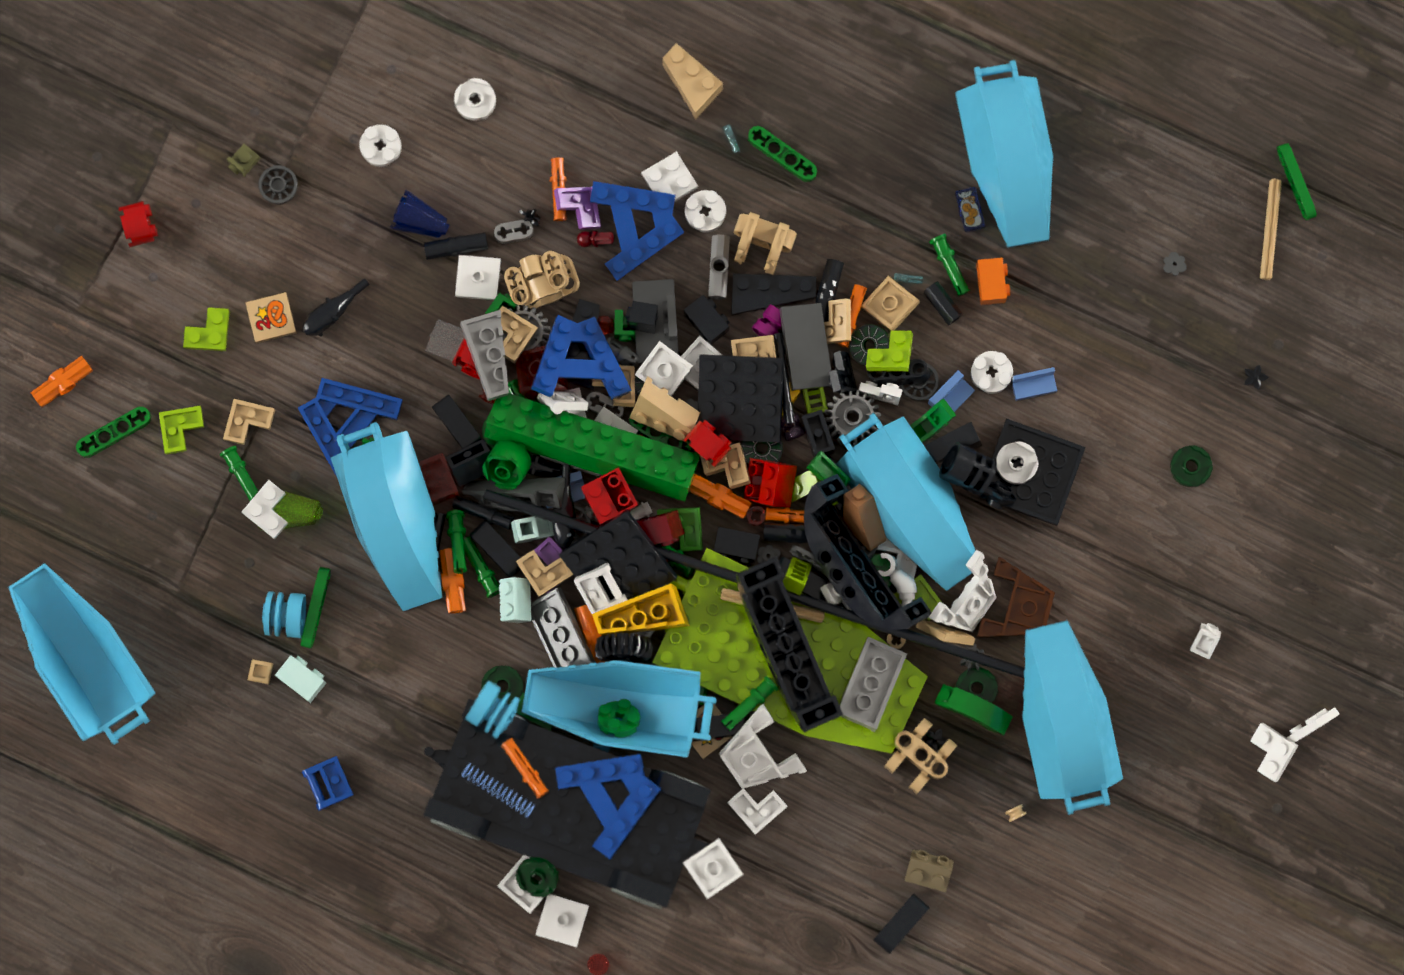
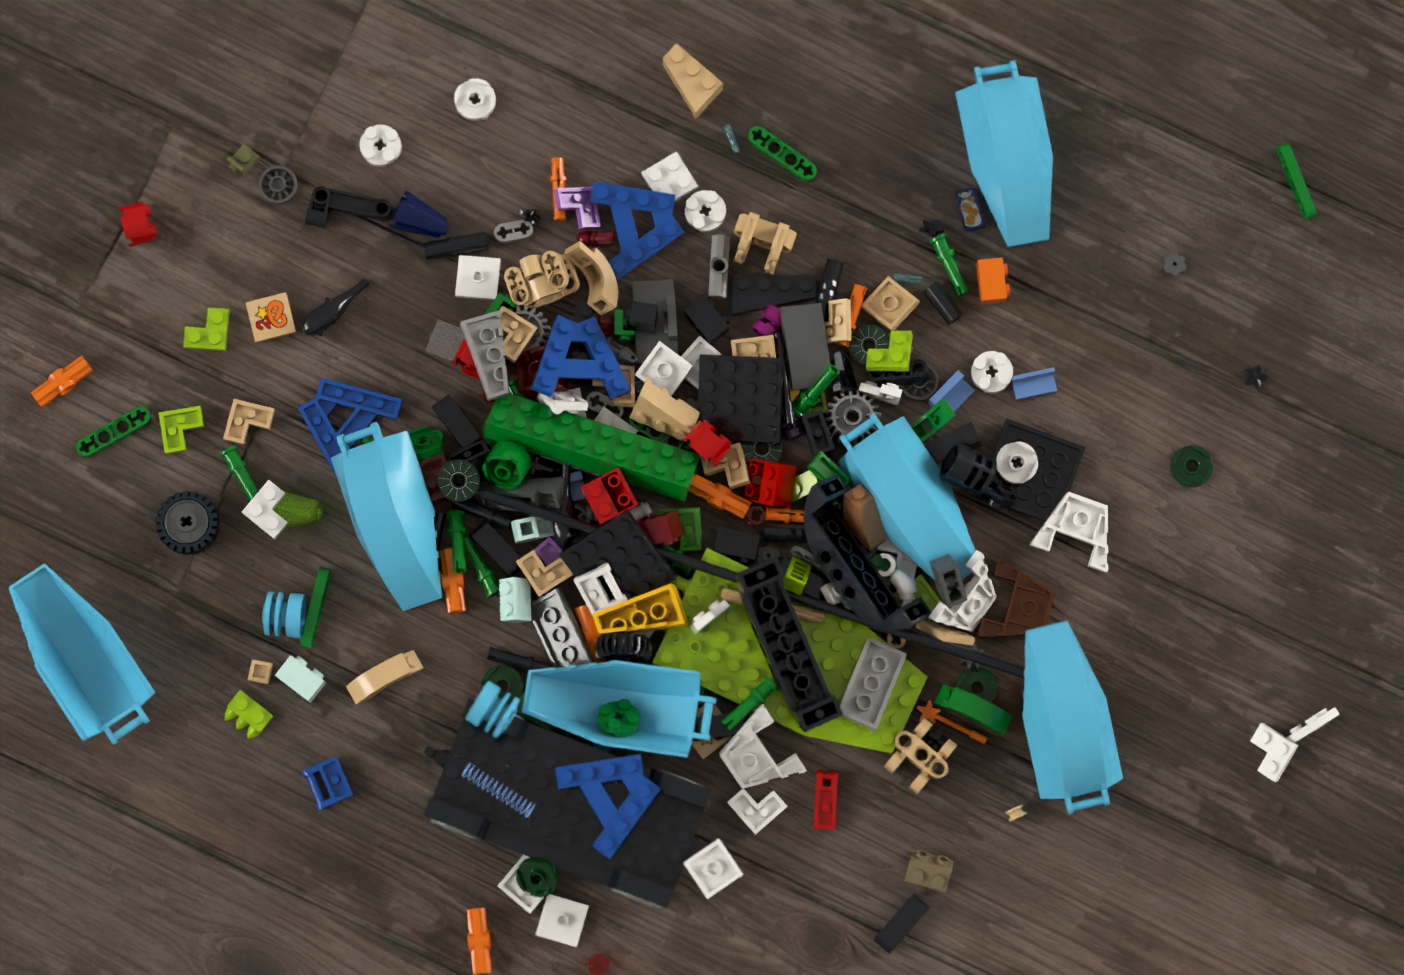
orange pin [501,738,549,799] -> none
white bracket [1190,623,1221,659] -> none
tan axle [1260,179,1282,280] -> none
none -> wheel [155,491,220,555]
none -> lime plate [225,690,274,739]
none -> black piece [305,186,393,228]
none -> tan arch [346,650,423,705]
none -> green plate [409,426,445,462]
none -> tile [437,460,480,502]
none -> orange piece [467,908,492,975]
none -> black pin [487,647,552,673]
none -> tan arch [564,241,618,316]
none -> white plate [690,599,730,635]
none -> green pin [793,364,840,418]
none -> red plate [813,769,838,831]
none -> orange piece [917,700,988,744]
none -> black plant [919,220,944,237]
none -> dark grey brick [930,554,968,608]
none -> white wing [1030,492,1108,572]

